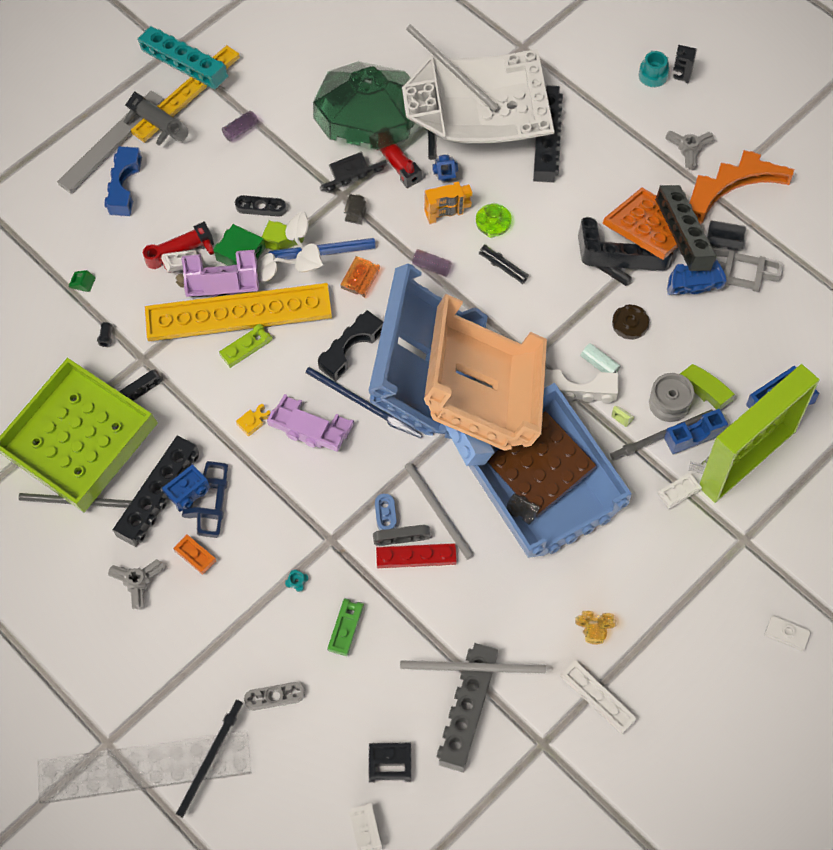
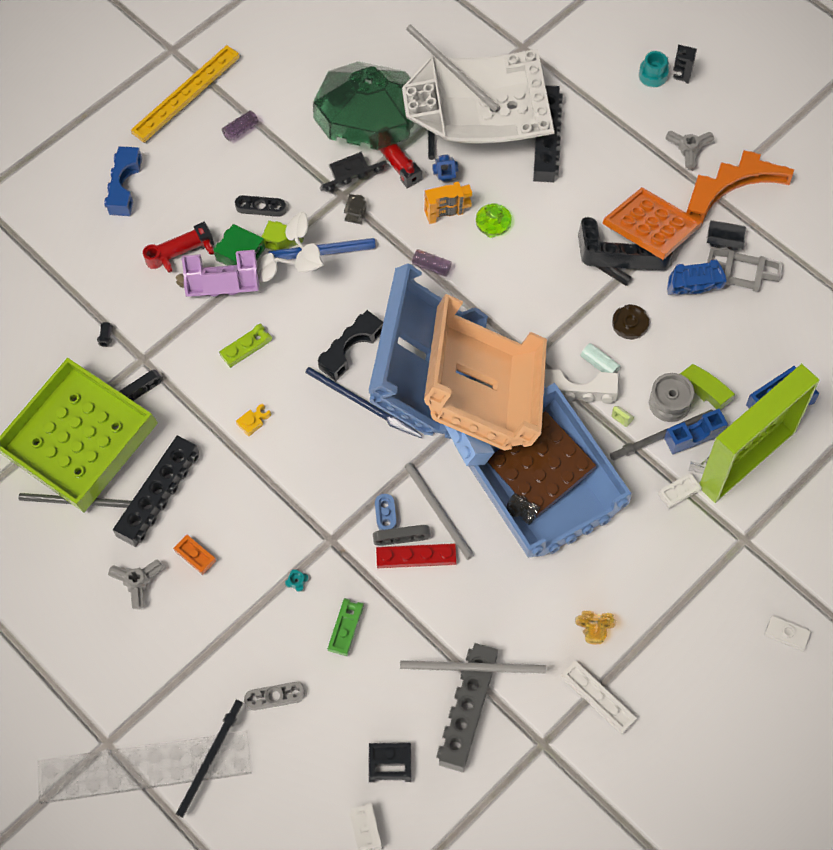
light grey tile [57,90,164,193] -> none
green slope [68,270,95,292] -> none
dark grey piece [124,91,188,146] -> none
teal brick [137,26,228,89] -> none
yellow plate [145,283,332,342] -> none
white plate [161,250,198,272] -> none
blue bracket [162,464,210,512] -> none
dark blue bar [182,461,228,538] -> none
lavender bracket [267,394,354,452] -> none
clear orange plate [340,256,380,297] -> none
black pin [479,244,529,284] -> none
pearl dark grey brick [655,185,716,271] -> none

